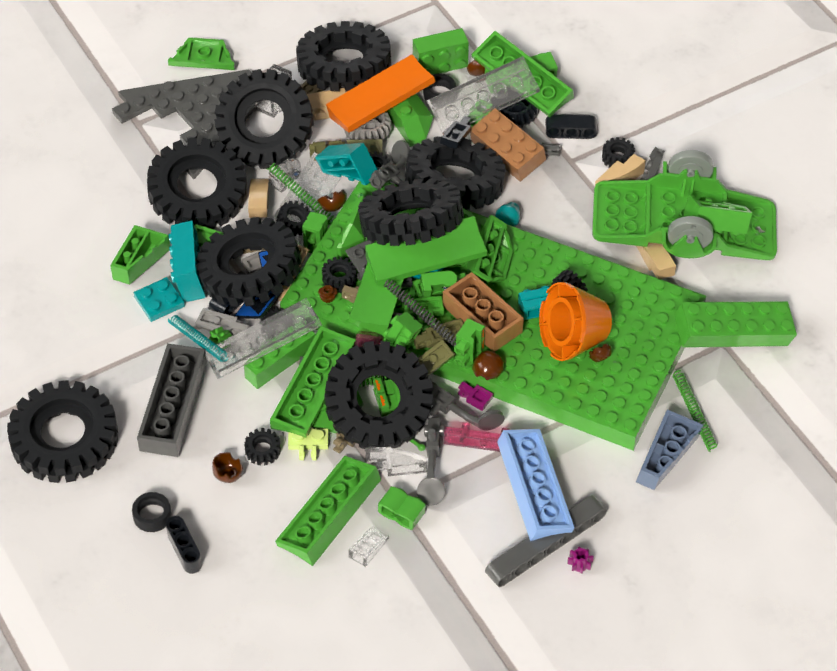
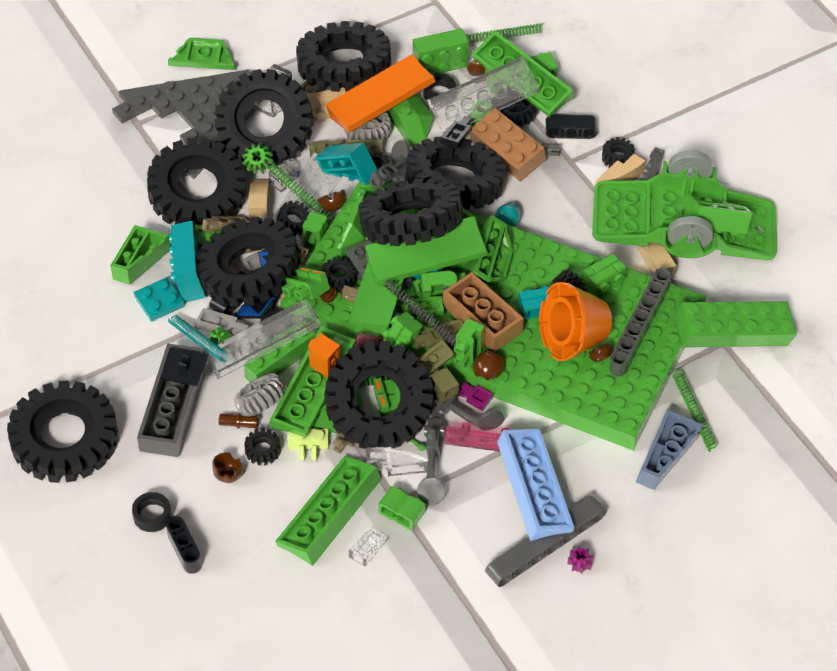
none -> black piece [160,347,209,387]
none -> dark tan hinge [201,215,250,233]
none -> reddish brown axle [218,413,258,429]
none -> light grey gear [234,373,285,416]
none -> bright green gear [242,143,273,174]
none -> bright green hips [282,267,330,301]
none -> orange brick [308,333,340,378]
none -> olive brick [430,367,459,403]
none -> bright green piece [466,23,543,43]
none -> bright green brick [581,254,626,295]
none -> dark grey beam [609,268,671,377]

